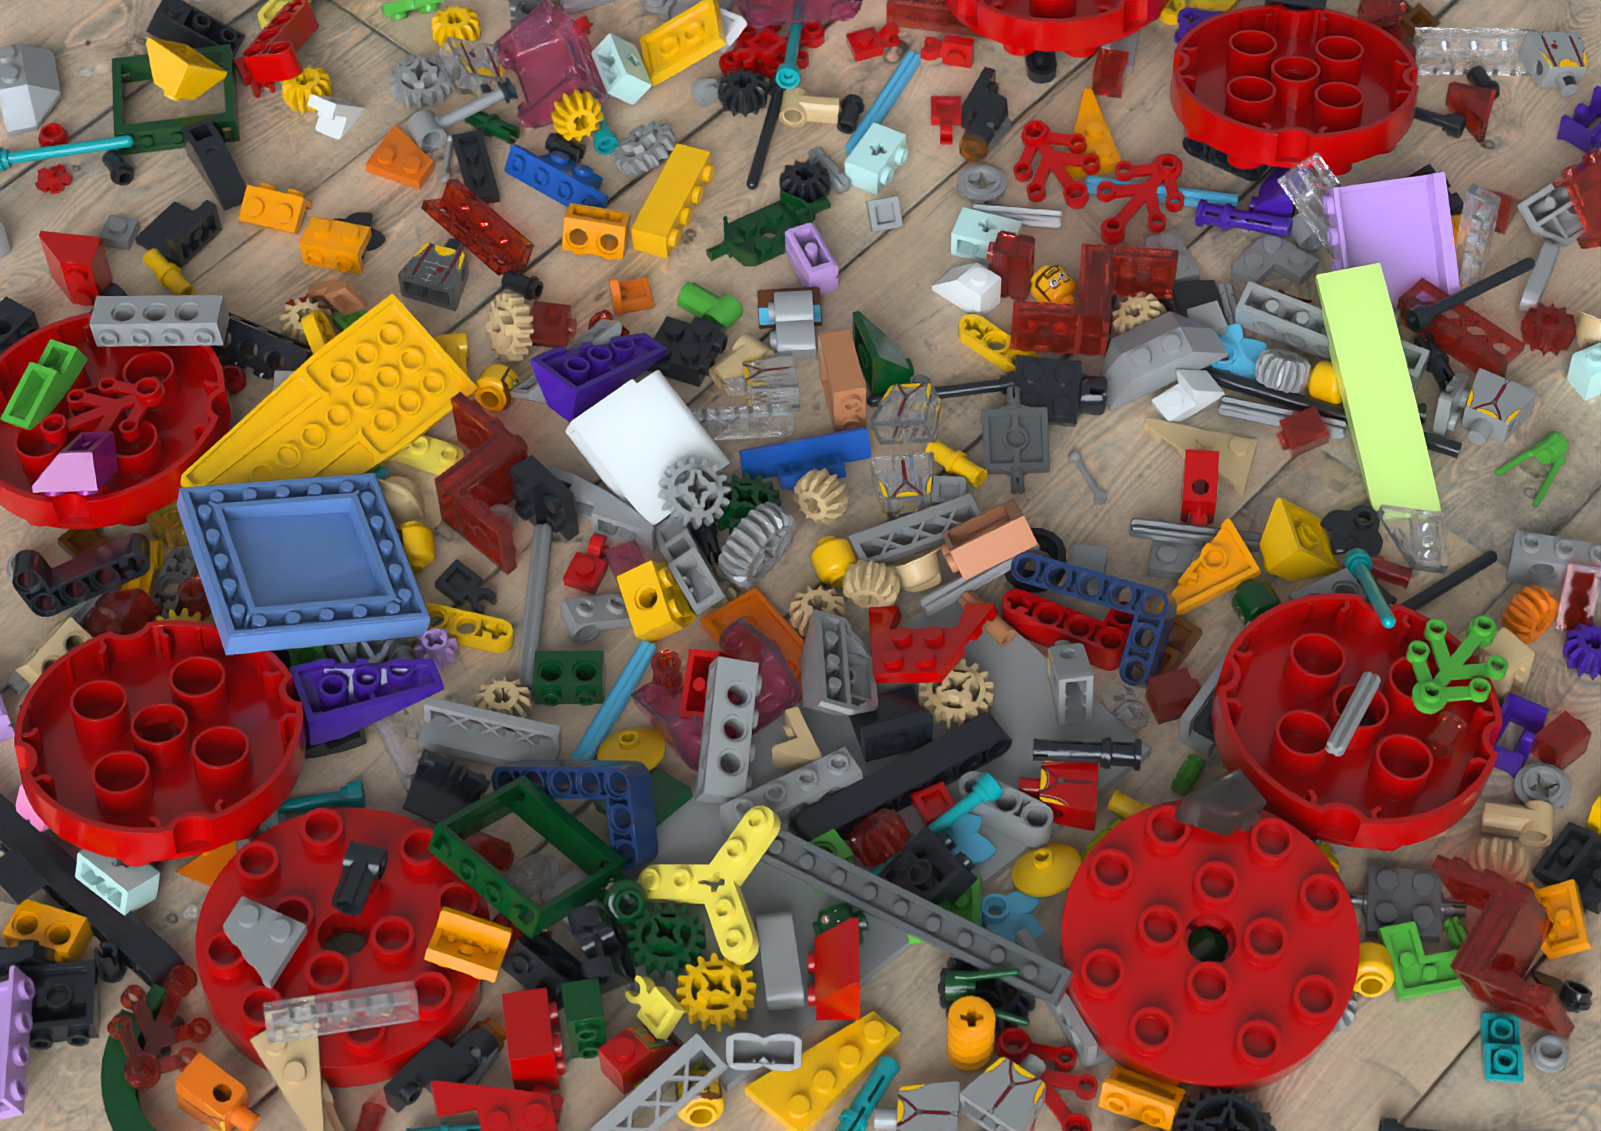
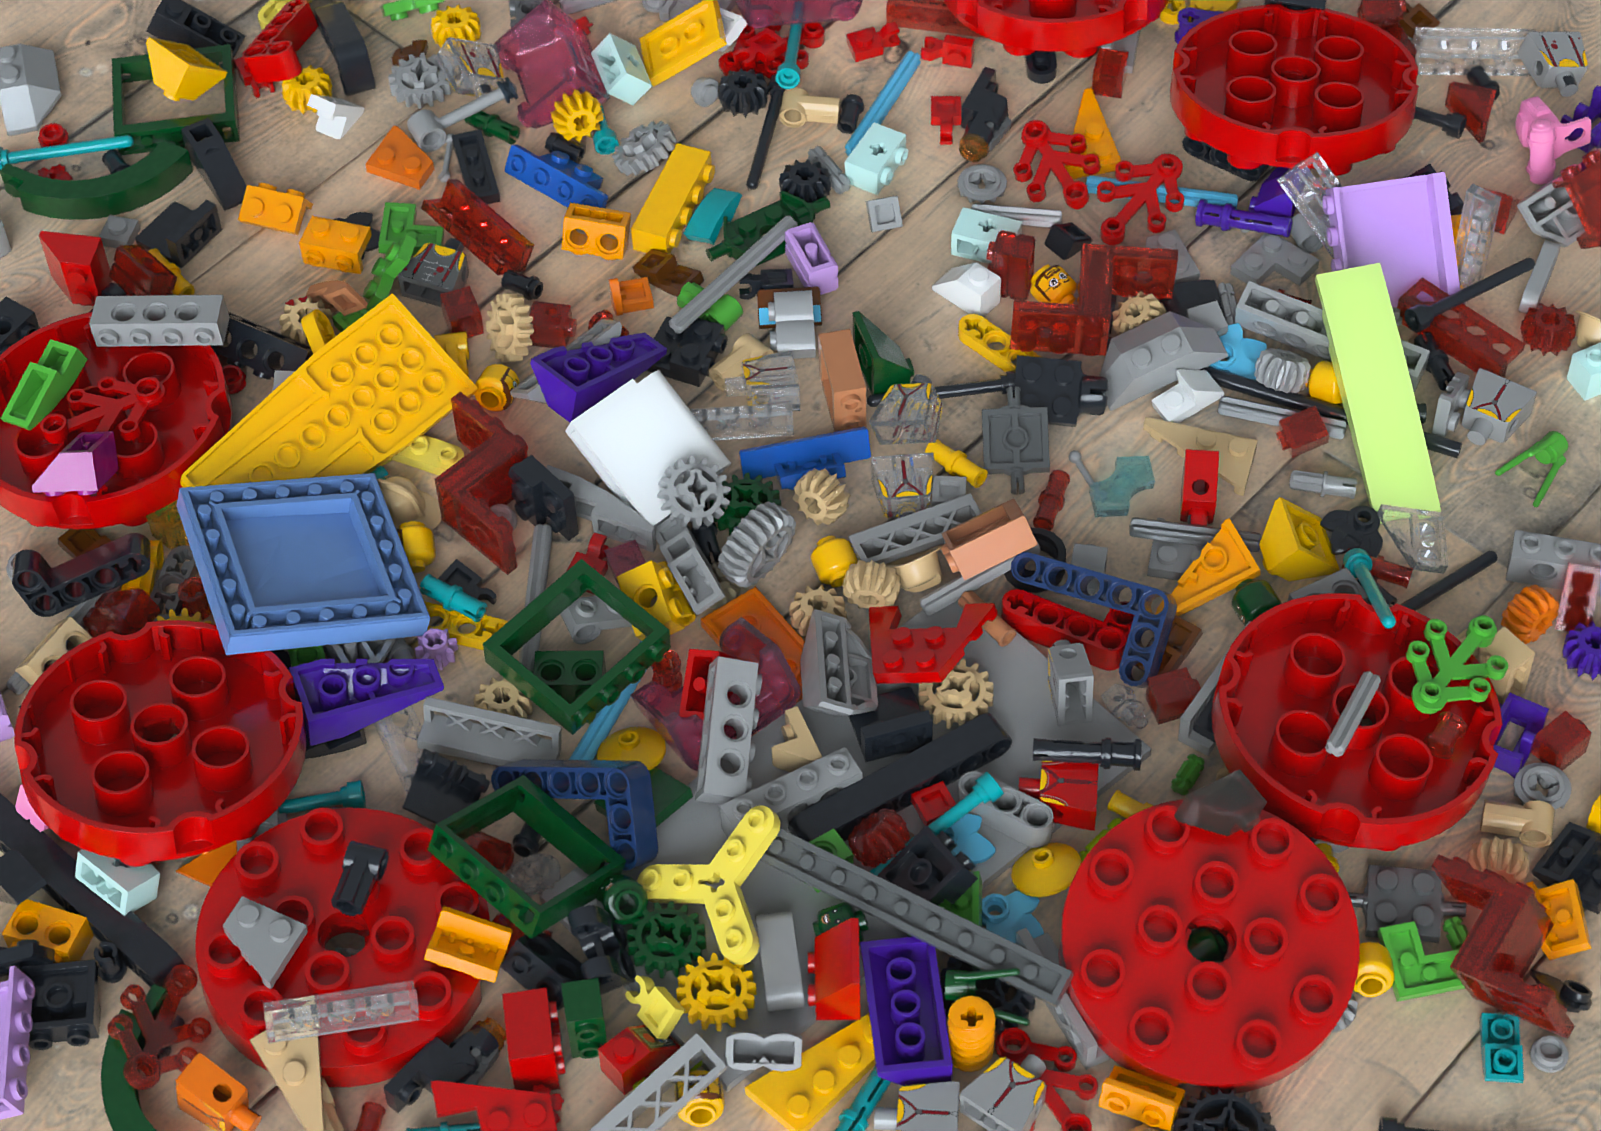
none -> dark green arch [0,140,193,220]
none -> clear red brick [109,245,177,296]
none -> black beam [314,1,376,96]
none -> bright green plate [362,234,417,311]
none -> bright green plate [378,202,444,255]
none -> reddish brown tile [392,40,428,66]
none -> teal pin [419,574,487,622]
none -> clear red brick [440,286,484,338]
none -> dark green window [483,559,671,735]
none -> black pin [512,822,541,858]
none -> reddish brown slope [632,249,705,297]
none -> light grey axle [669,216,798,334]
none -> teal slope [683,188,742,245]
none -> black plate [739,269,794,300]
none -> dark purple slope [860,937,953,1086]
none -> clear red pin [1033,470,1070,531]
none -> black slope [1044,223,1093,260]
none -> clear light blue tile [1089,456,1155,517]
none -> light grey axle [1289,470,1357,499]
none -> bright pink piece [1515,96,1591,185]

